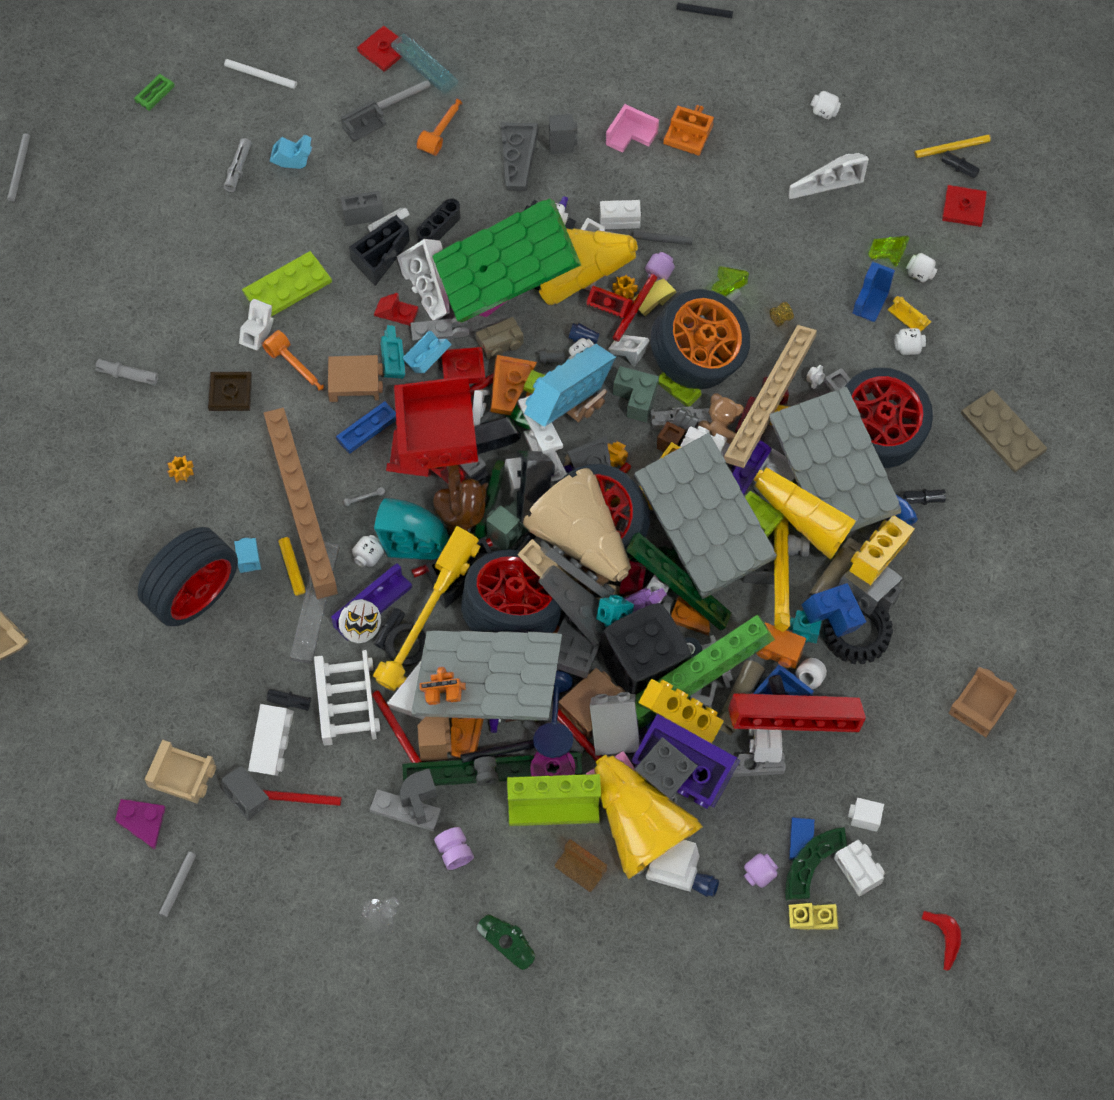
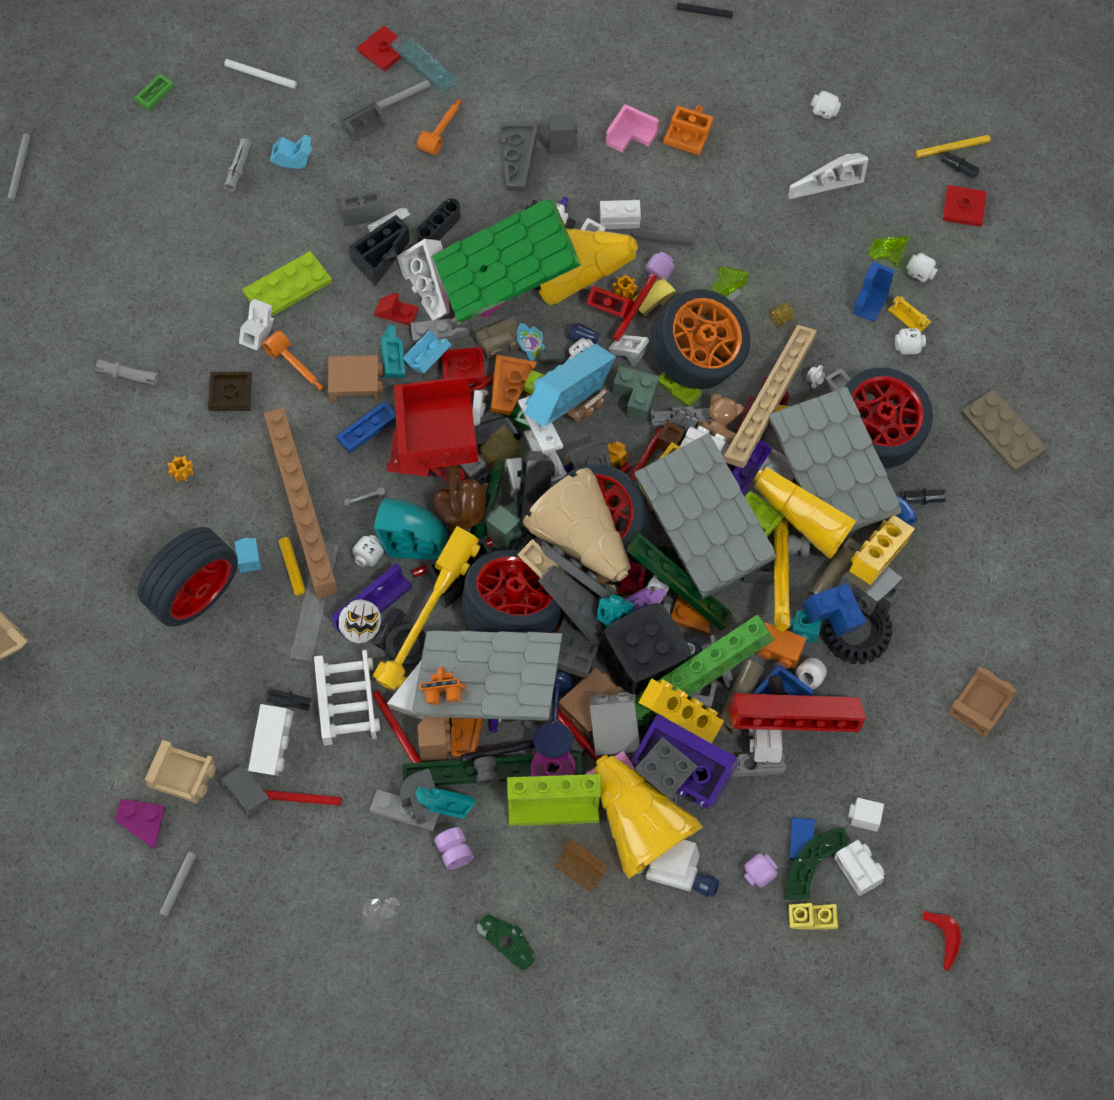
none -> teal hinge [414,787,476,819]
none -> clear yellow piece [480,425,524,467]
none -> sticker [517,323,545,361]
none -> red bar [629,428,662,482]

